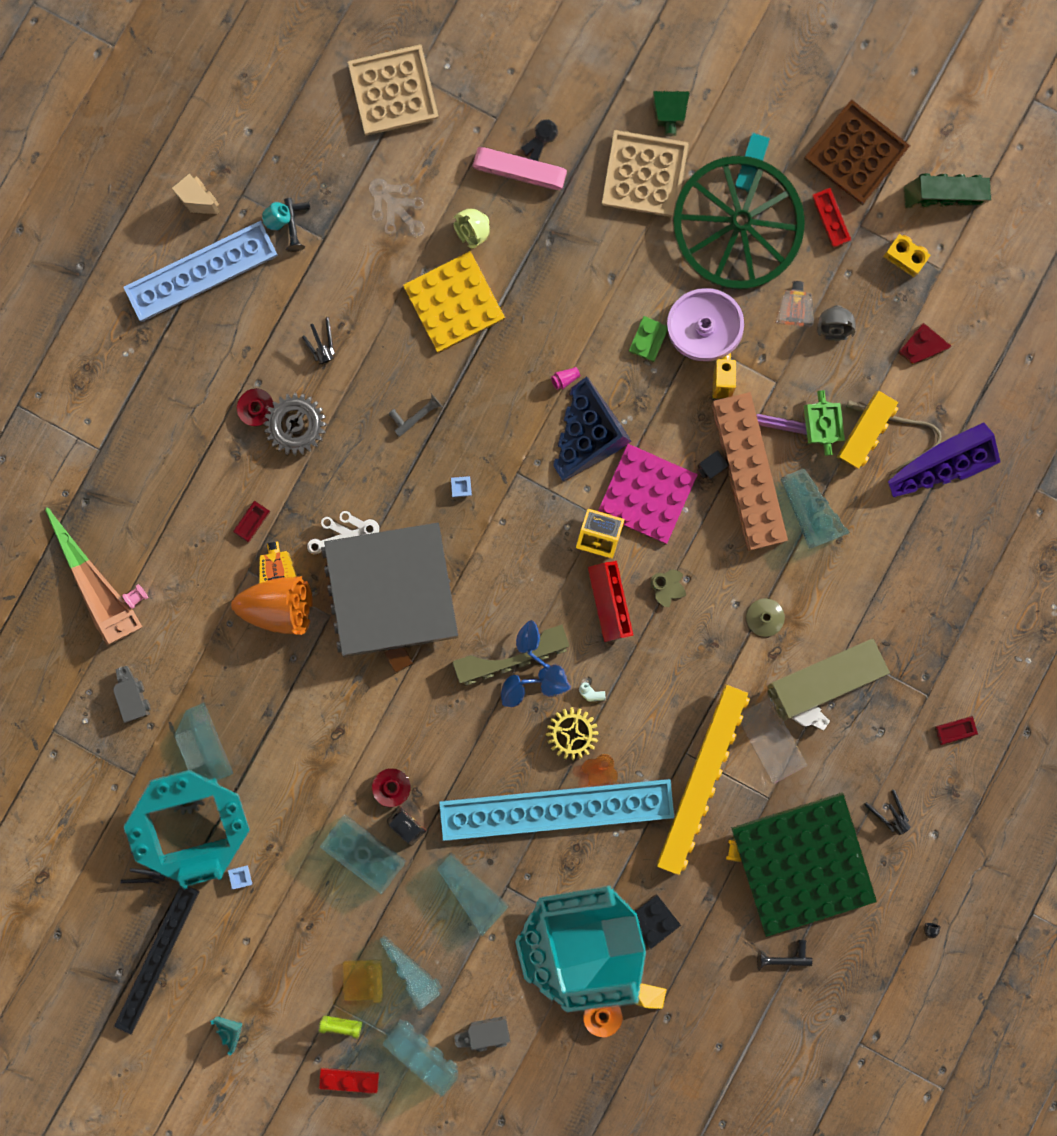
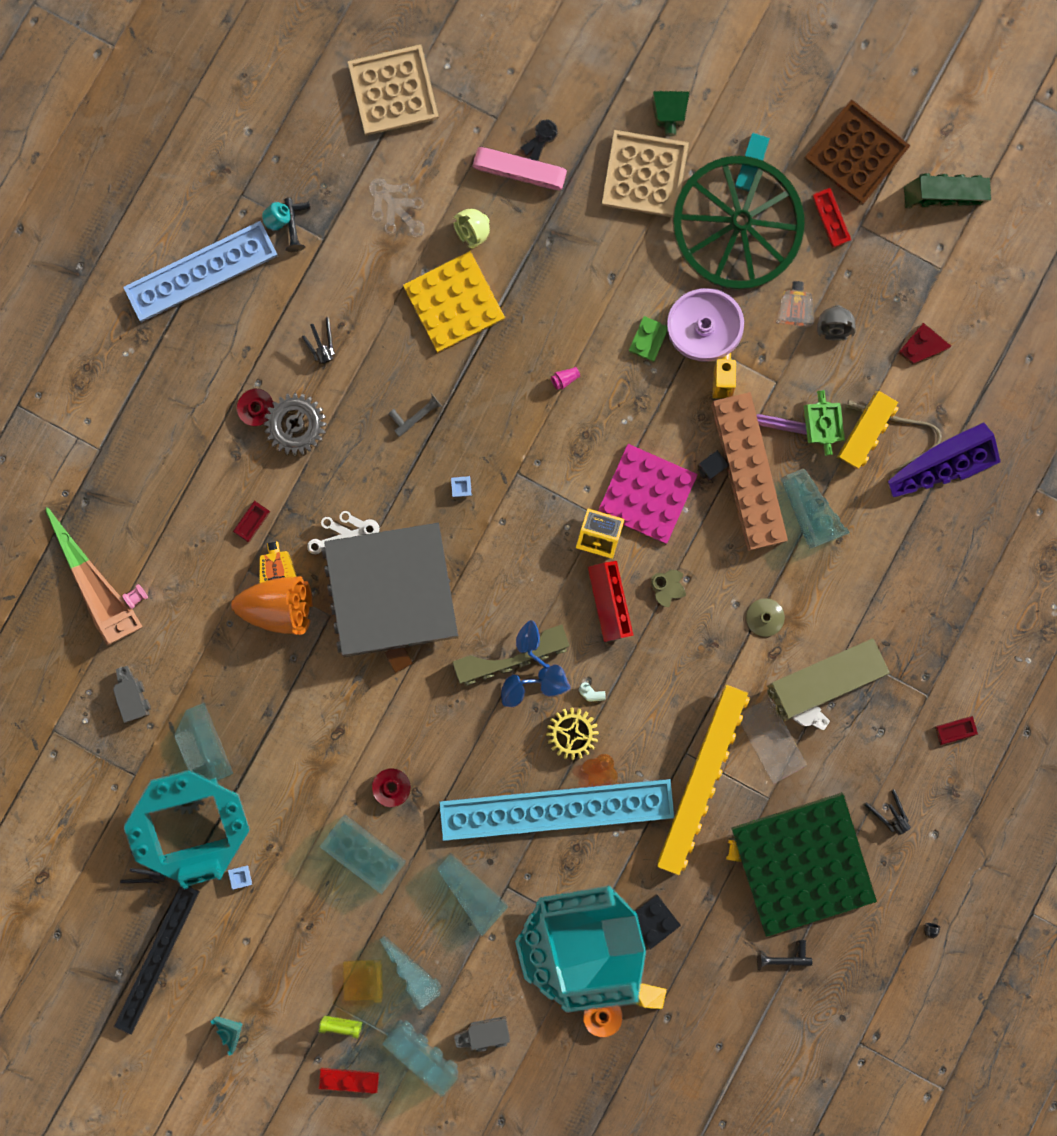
tan slope [172,173,220,214] -> none
black torso [387,806,426,845] -> none
dark blue slope [553,376,631,481] -> none
yellow brick [883,234,931,277] -> none

